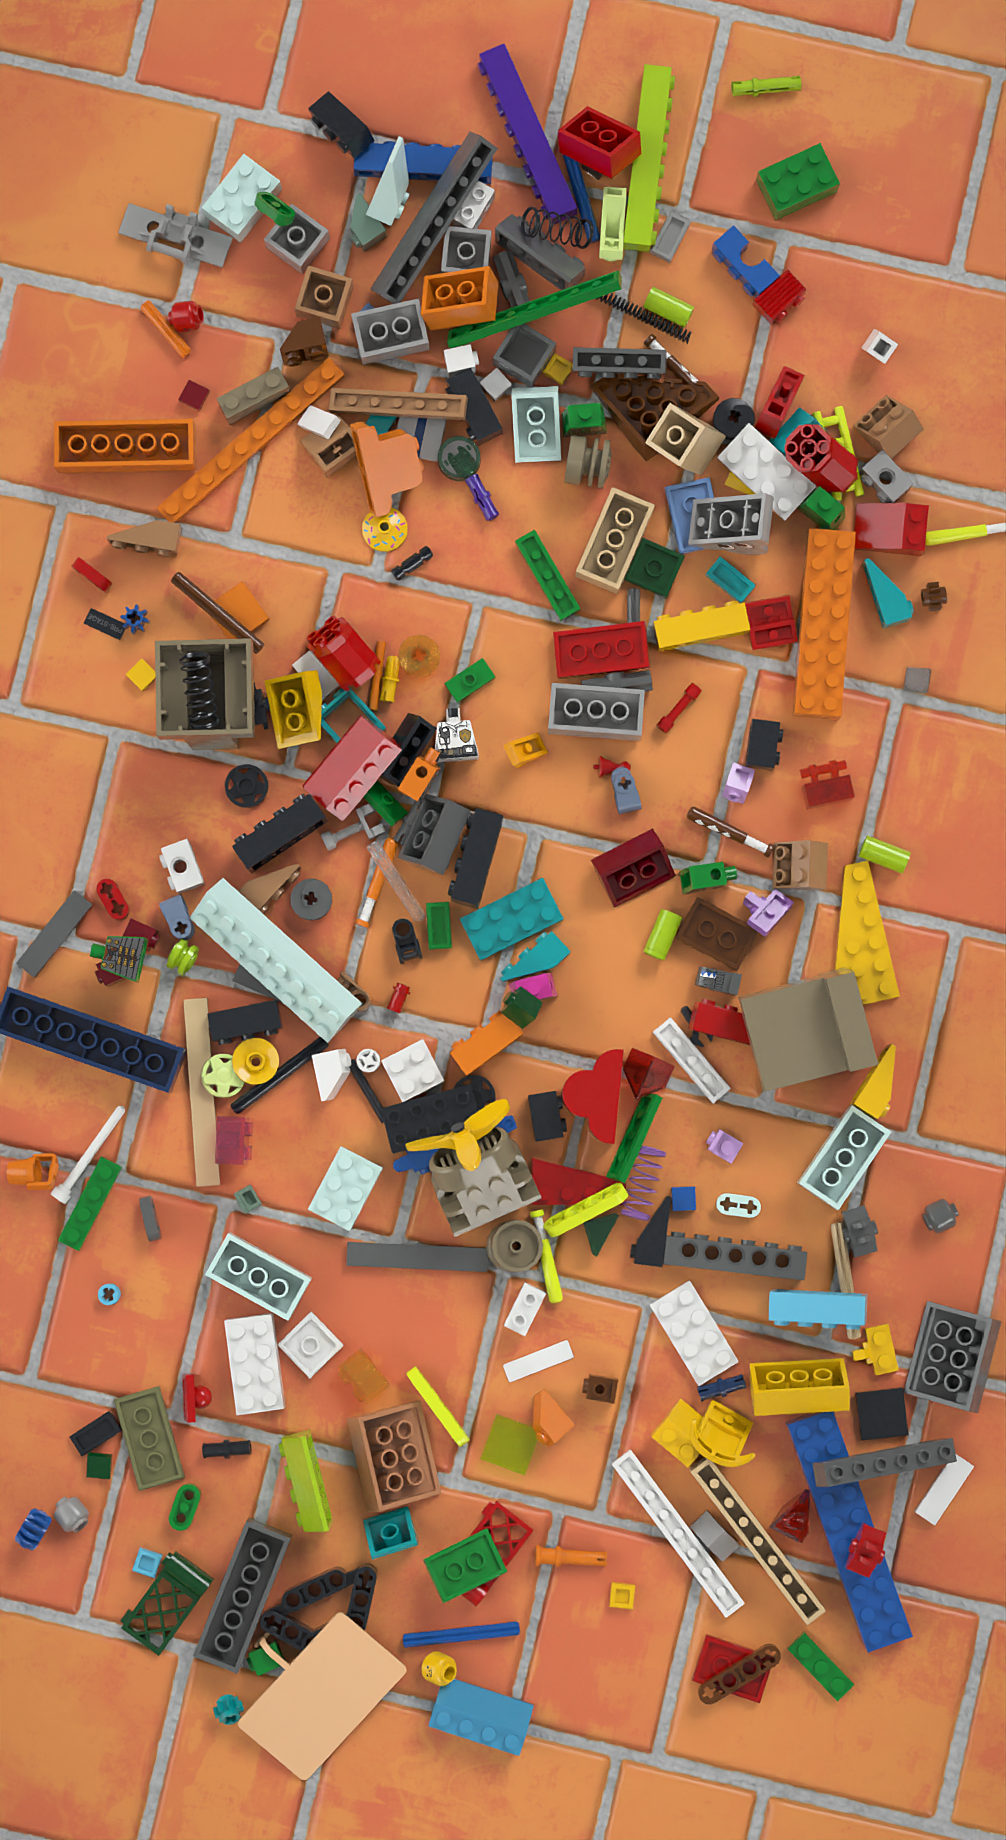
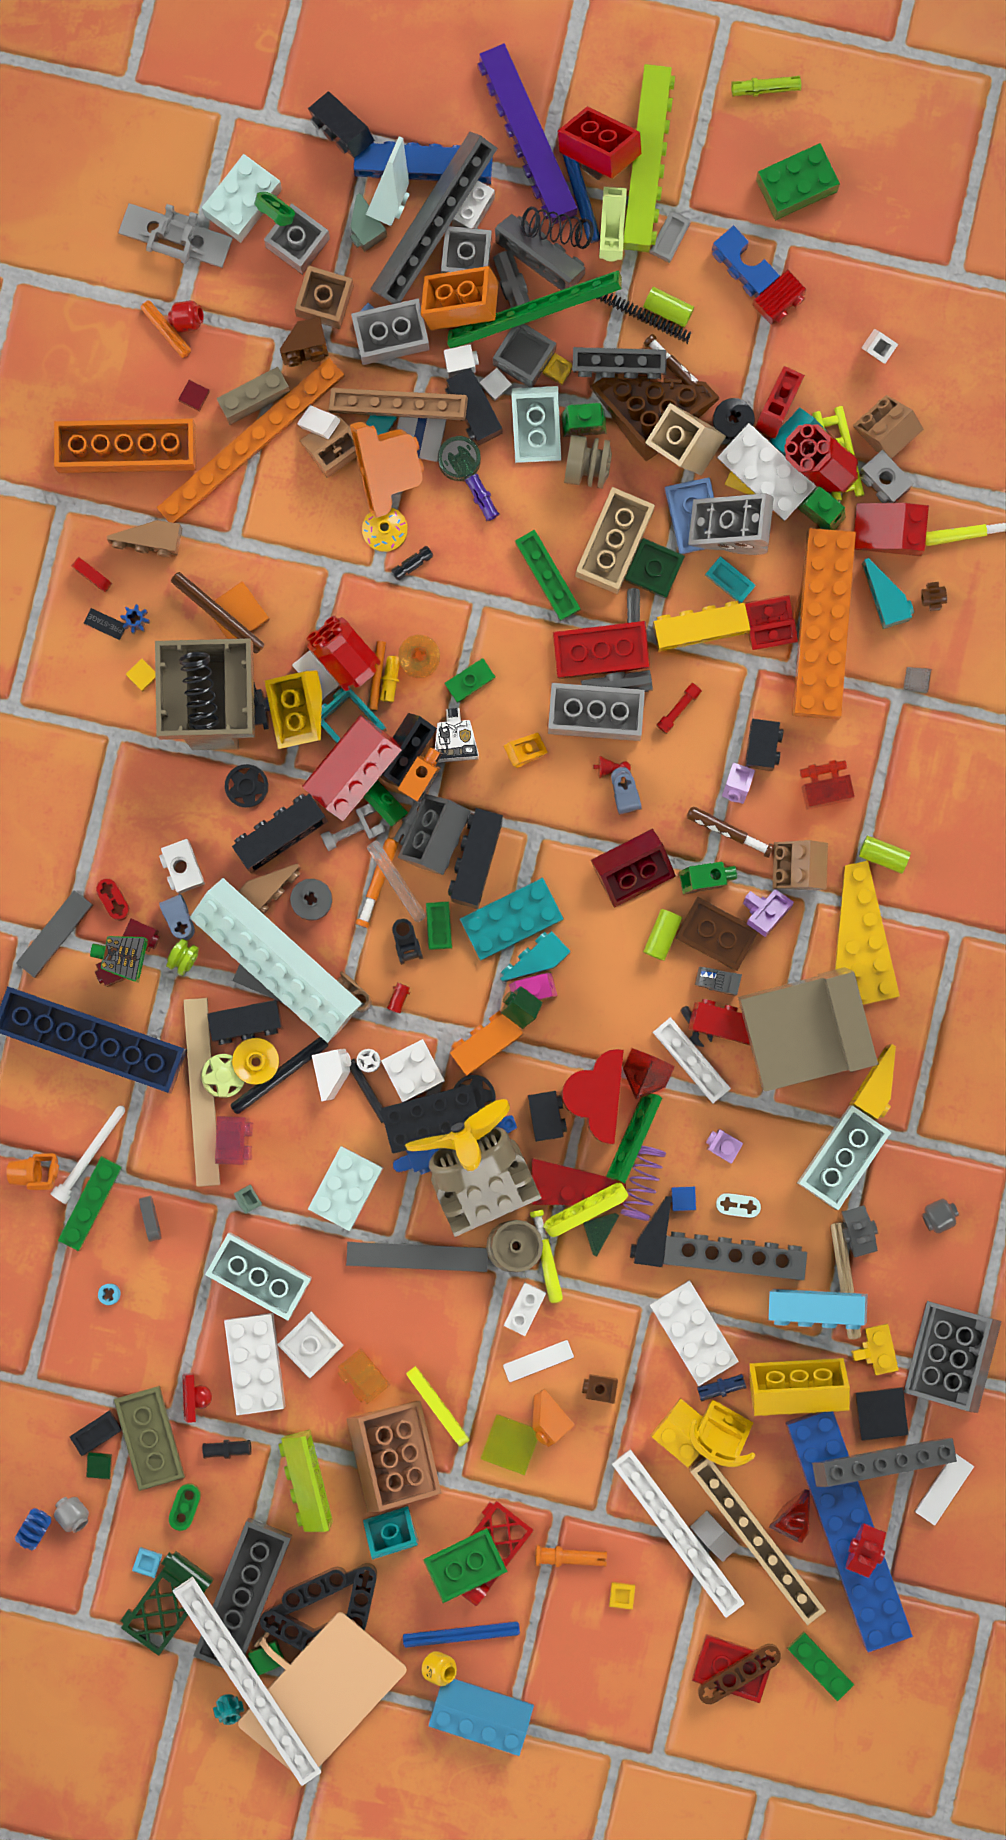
none -> white plate [172,1577,321,1786]

